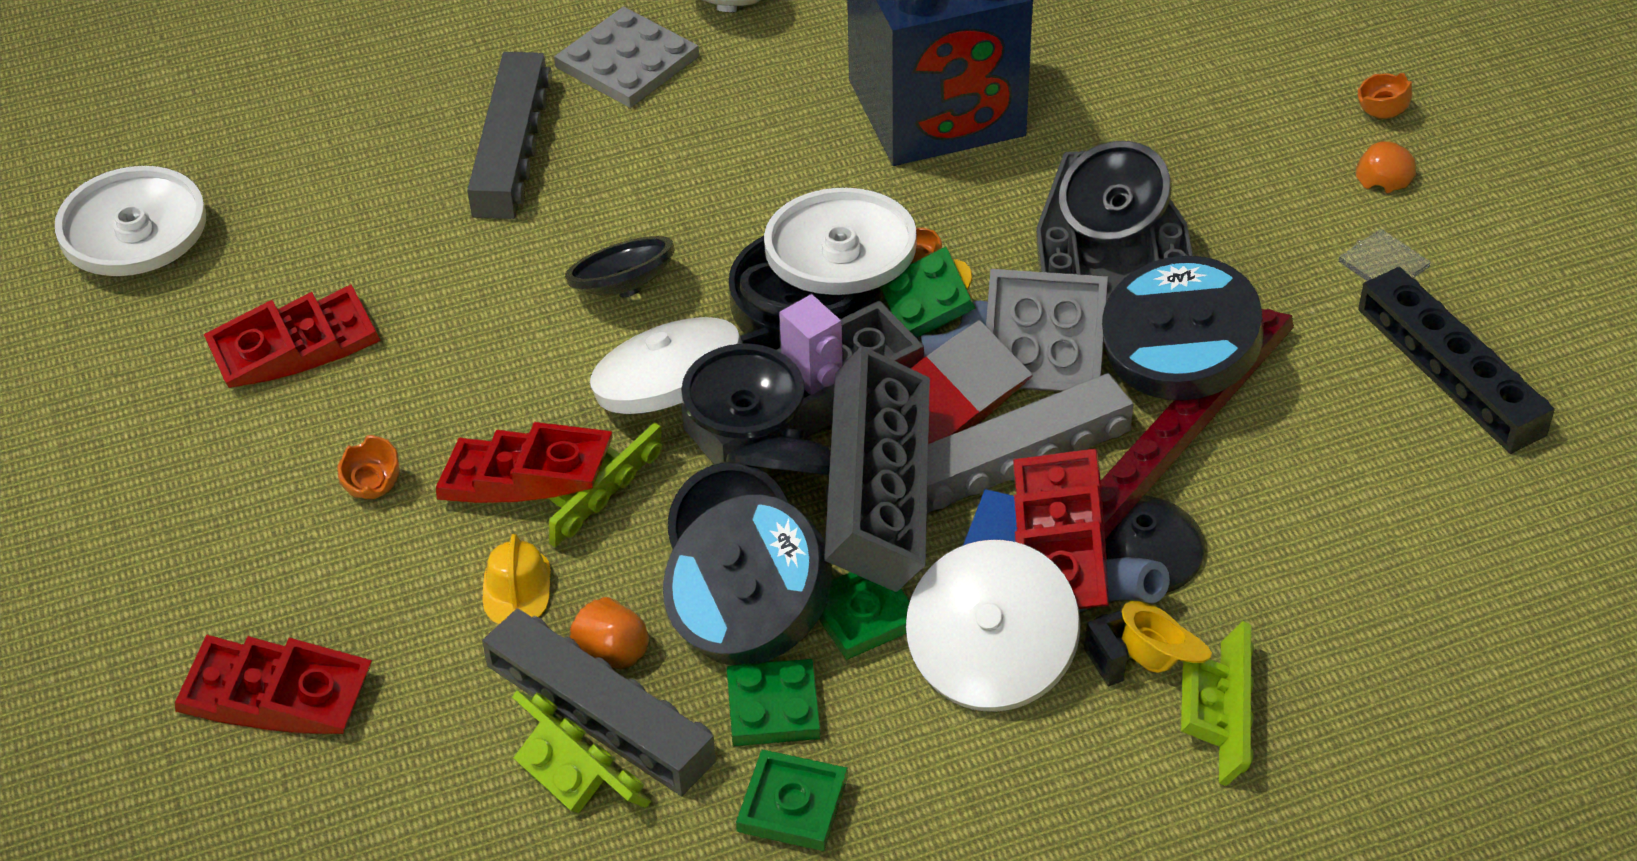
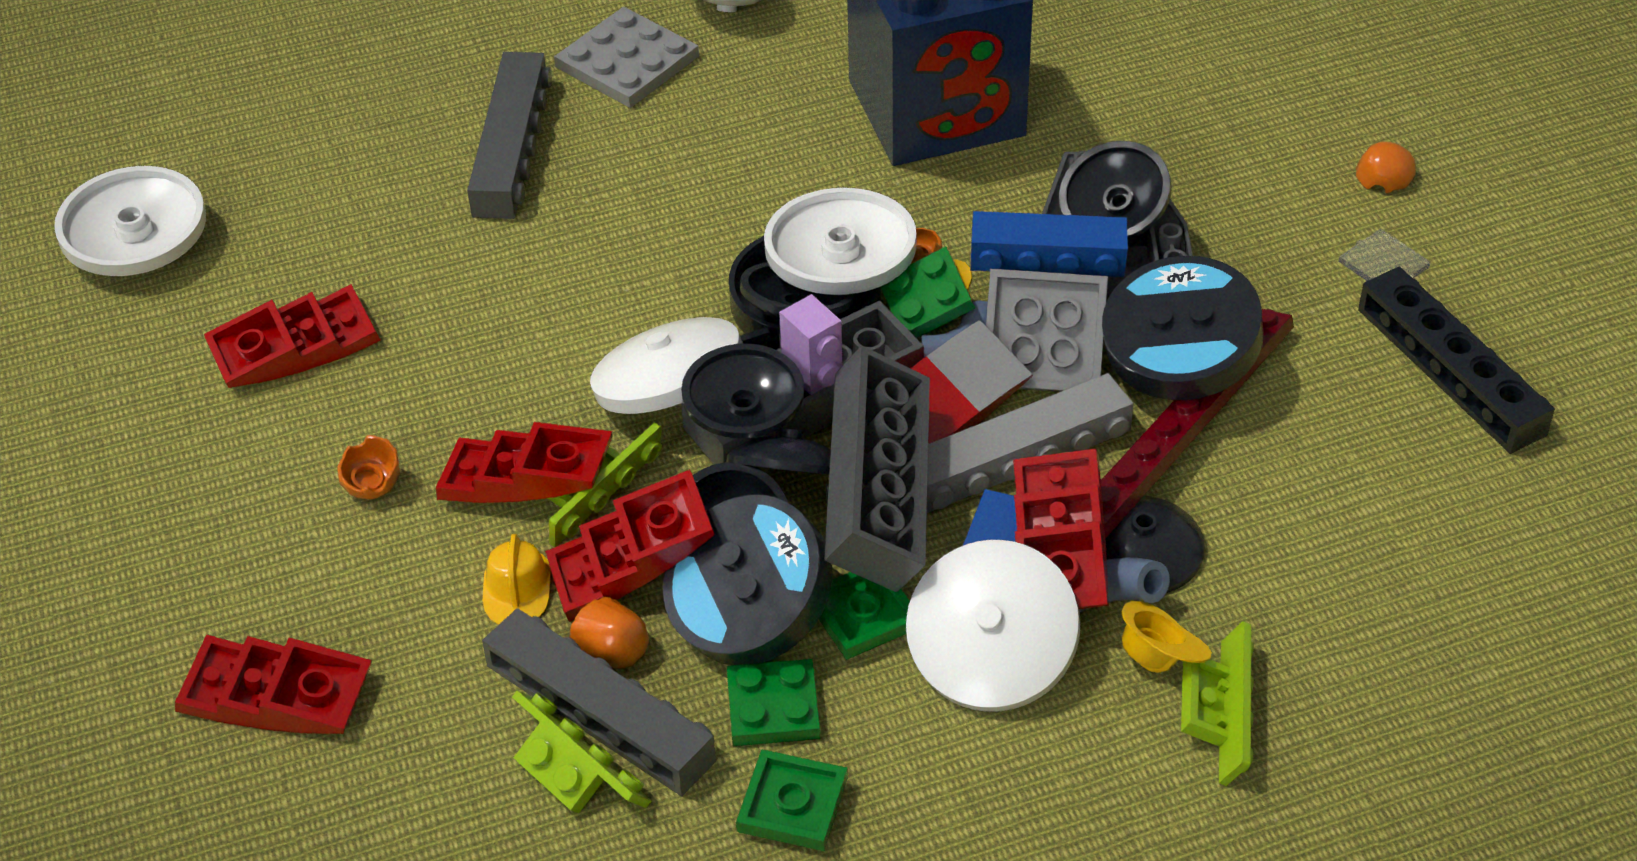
black dish [565,236,675,298] -> none
black bracket [1084,610,1129,687] -> none
orange hair [1358,73,1412,119] -> none
none -> red slope [545,469,715,622]
none -> blue brick [970,211,1128,277]

